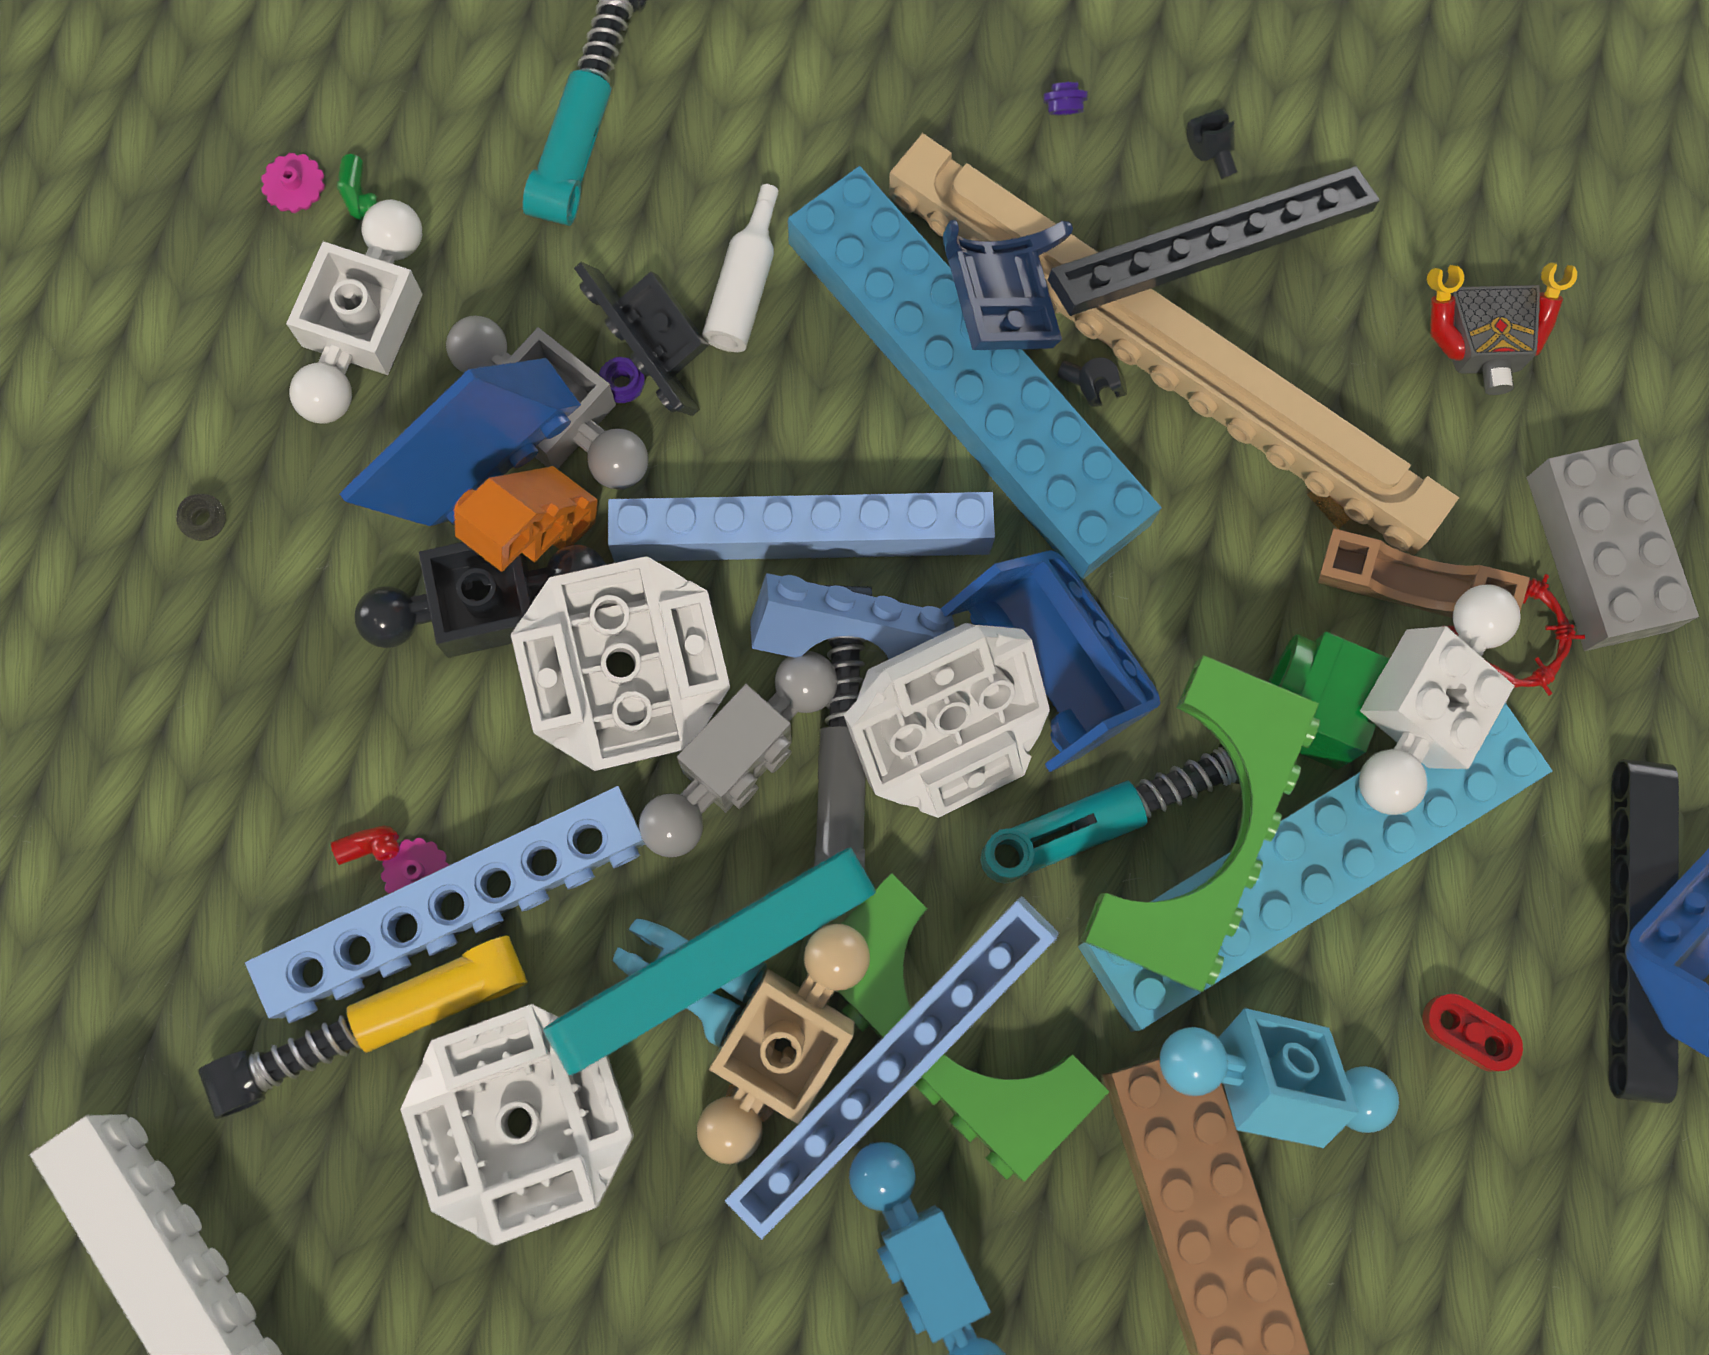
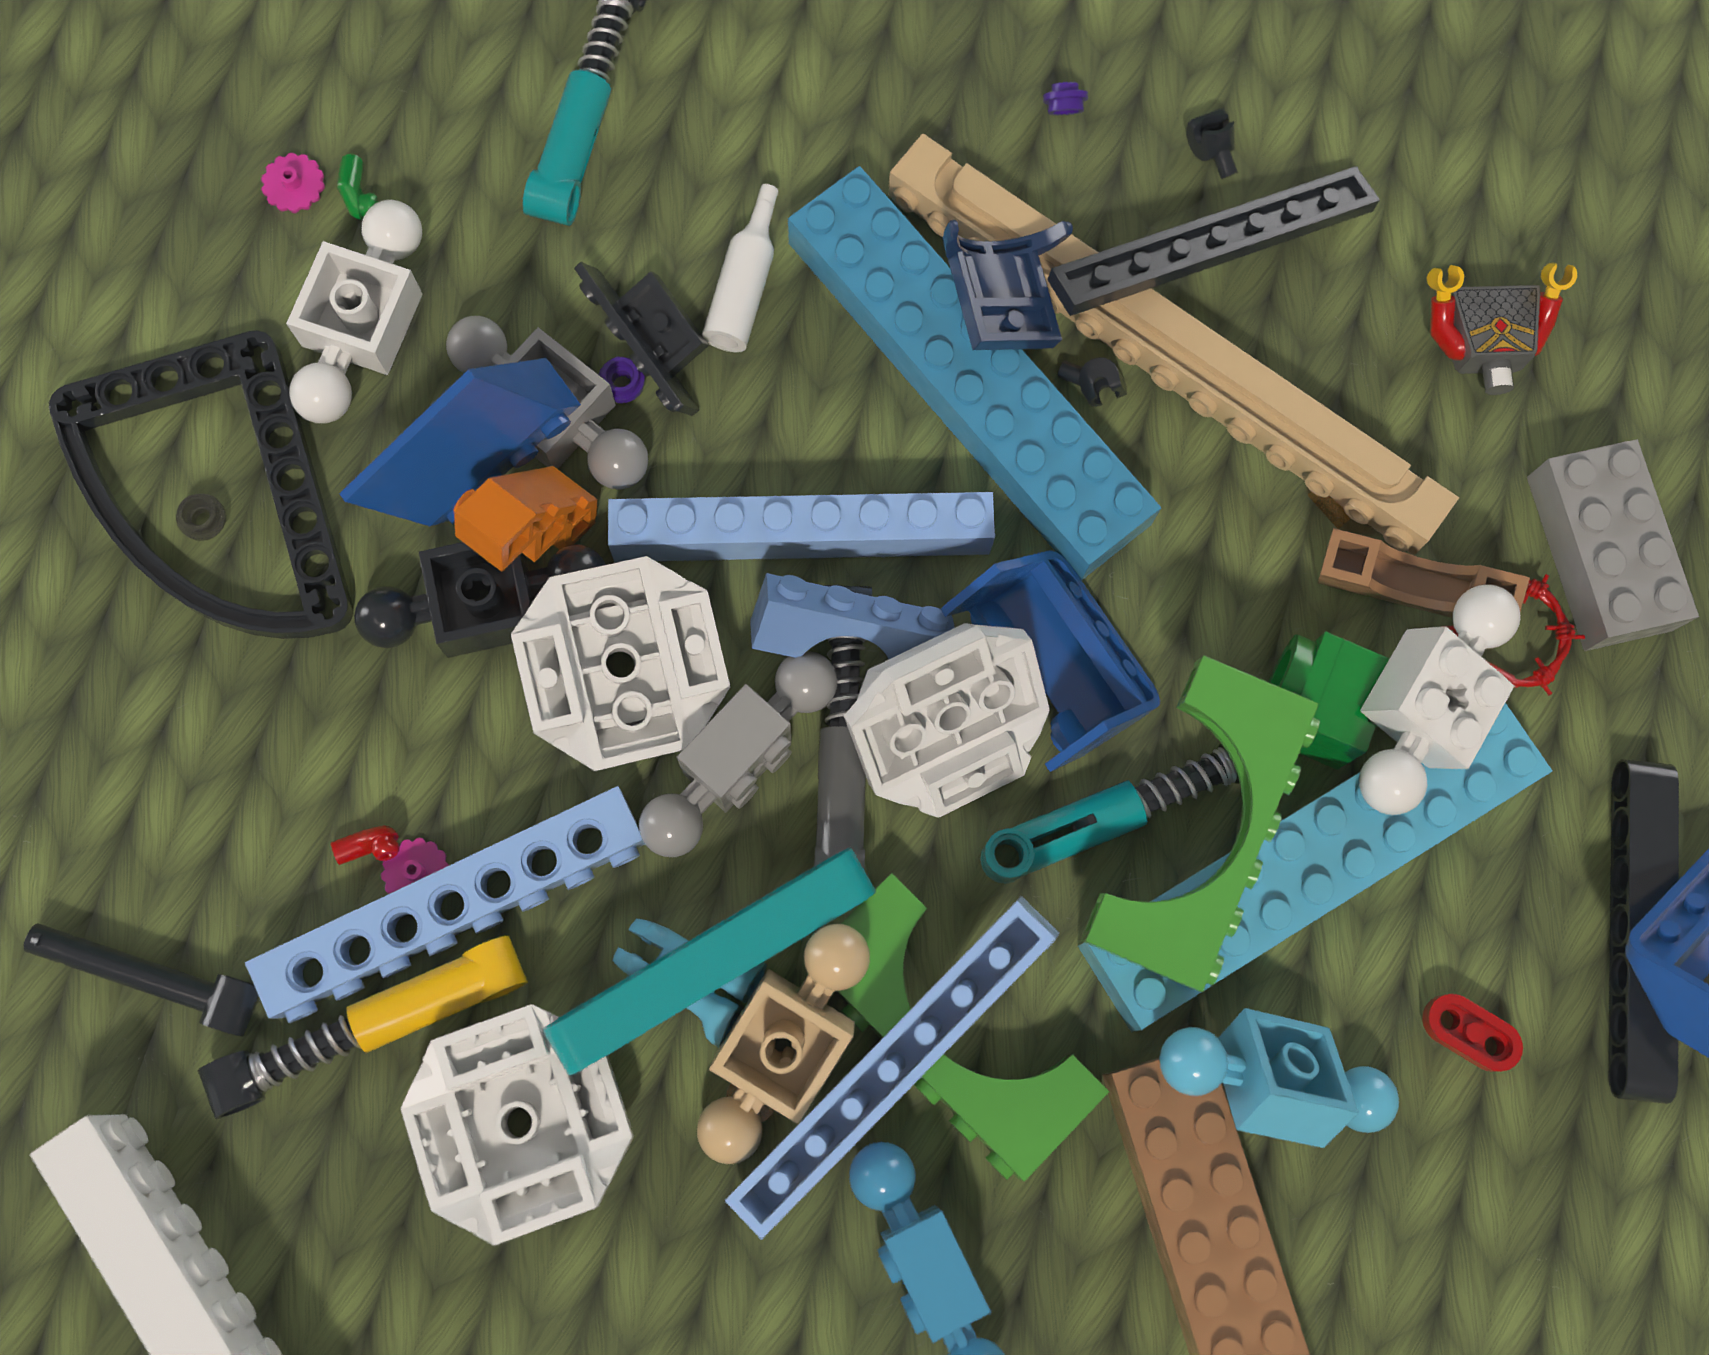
none -> black piece [24,923,259,1037]
none -> black beam [49,330,354,639]

